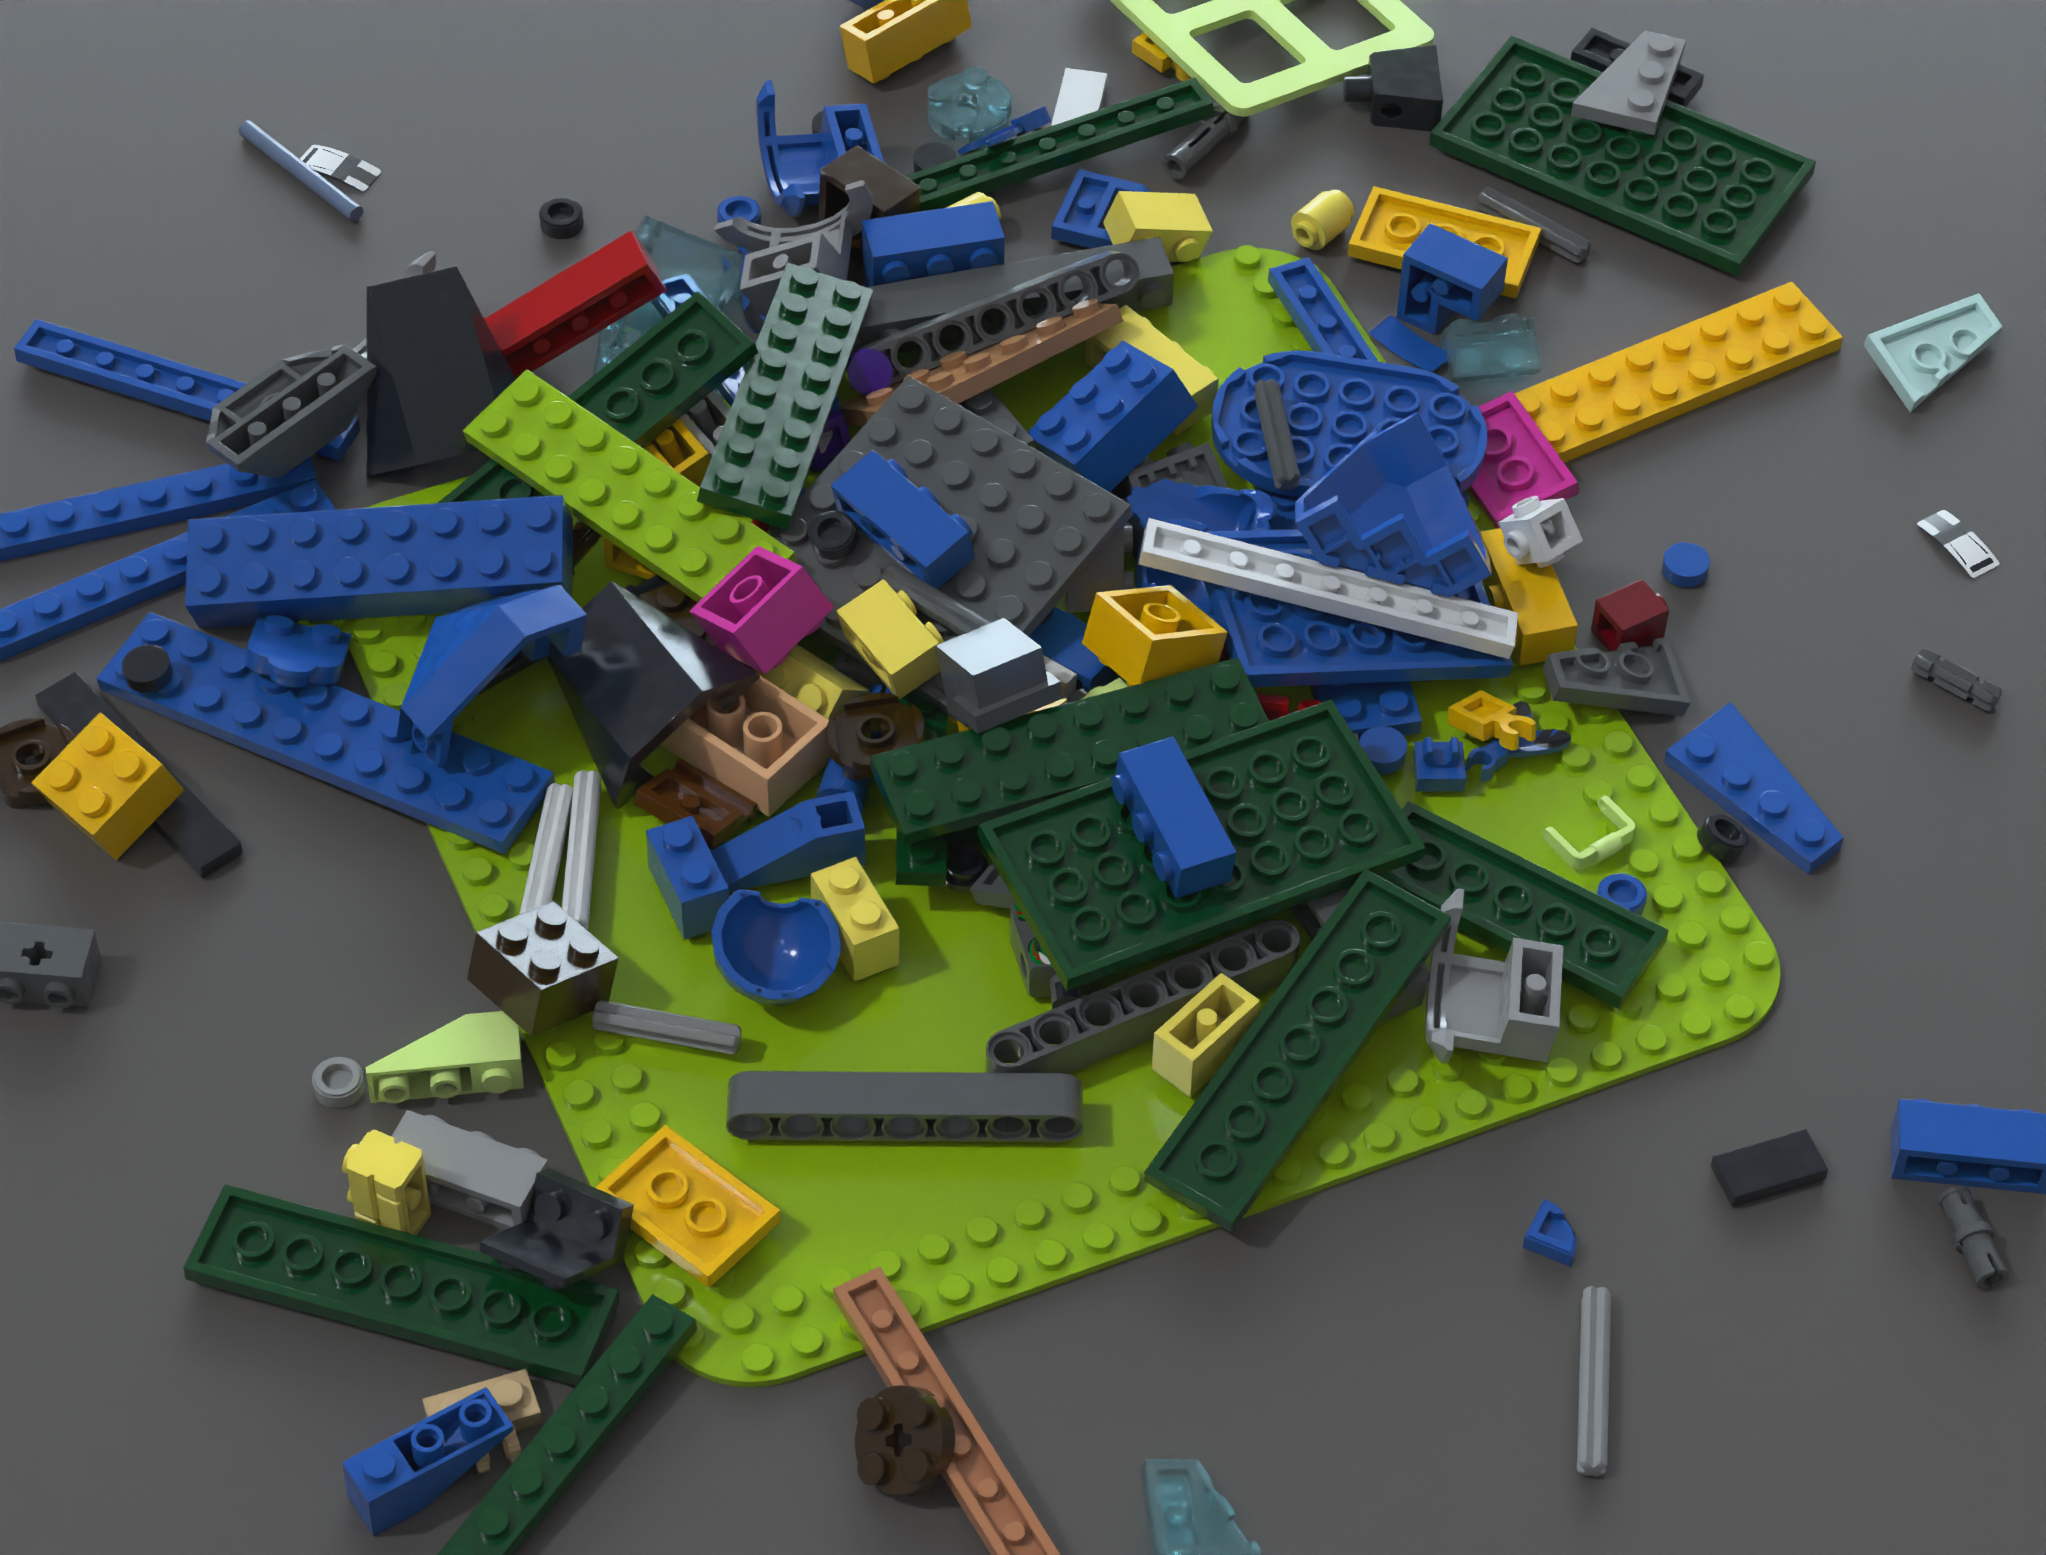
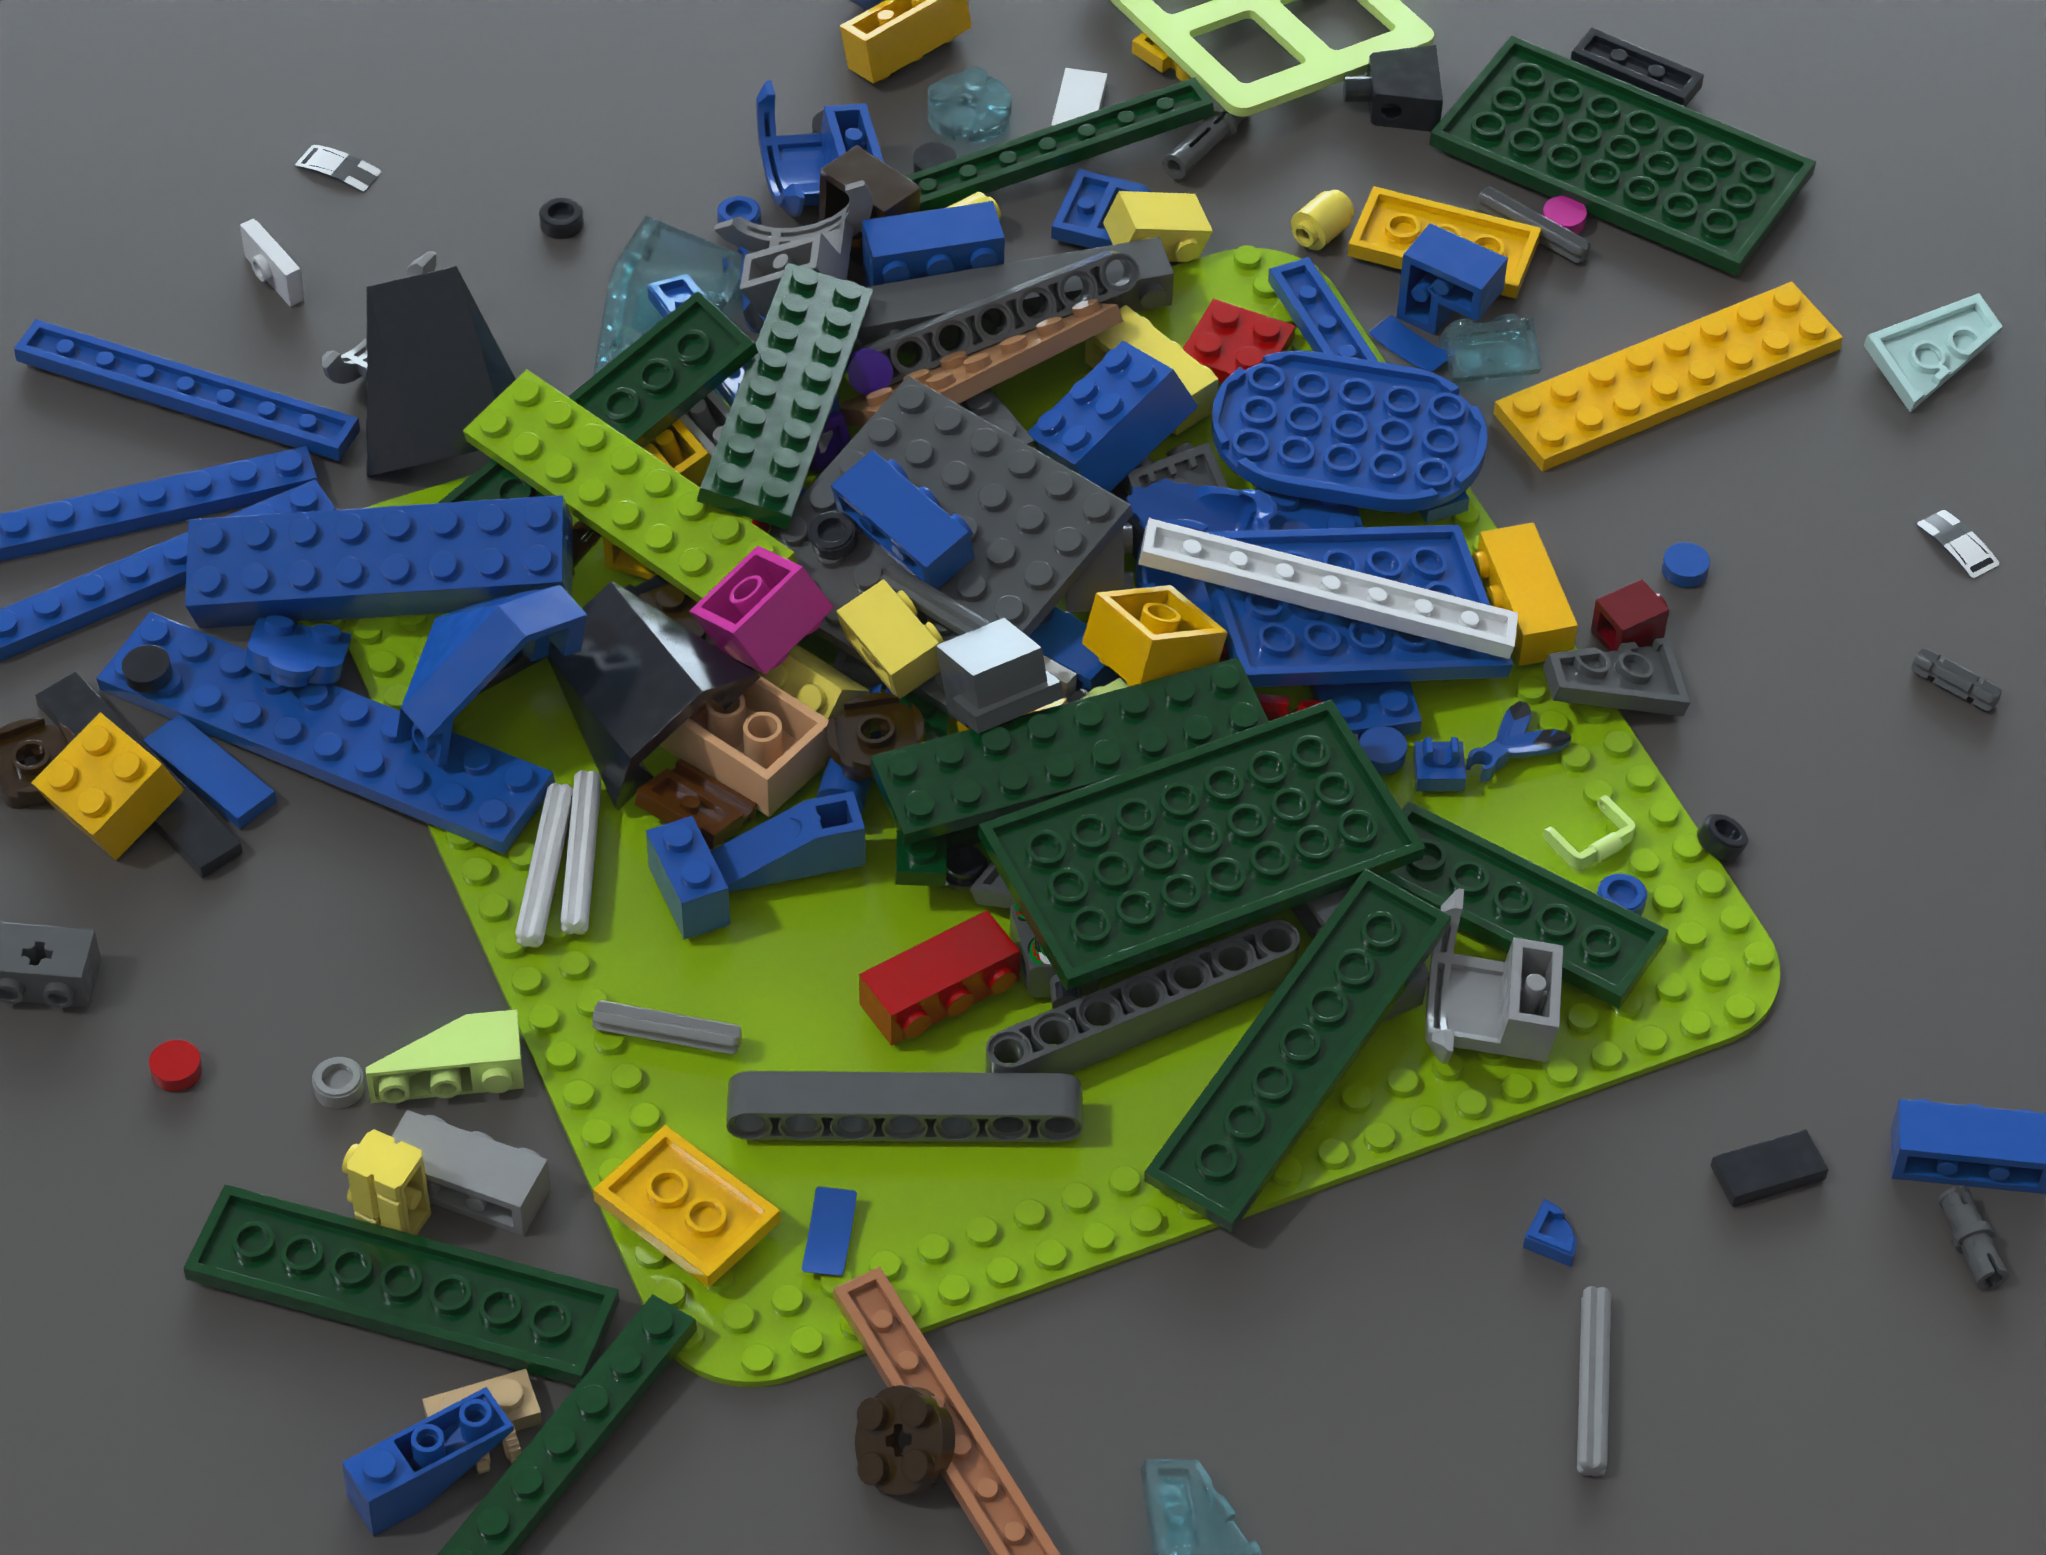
dark grey wedge [206,344,377,478] -> none
sand blue bar [239,120,363,222] -> none
dark brown brick [467,901,619,1037] -> none
black bracket [479,1168,634,1289] -> none
red brick [484,230,667,379] -> none
blue cylinder [711,889,841,1006] -> none
light yellow brick [810,857,899,982] -> none
blue piece [957,105,1052,154] -> none
blue brick [1111,736,1237,898] -> none
light yellow brick [1152,973,1260,1097] -> none
dark grey axle [1254,379,1300,491] -> none
blue panel [1295,412,1492,597] -> none
yellow plate [1448,690,1536,751] -> none
dark pink plate [1468,391,1579,529] -> none
white brick [1498,496,1583,568] -> none
light grey wing [1571,31,1686,135] -> none
blue wing [1664,702,1844,875] -> none
none -> blue tile [142,714,277,829]
none -> red tile [149,1040,202,1091]
none -> white plate [240,219,304,307]
none -> blue sticker [802,1186,857,1276]
none -> red brick [859,910,1020,1046]
none -> red plate [1183,298,1296,384]
none -> dark pink tile [1543,196,1587,234]

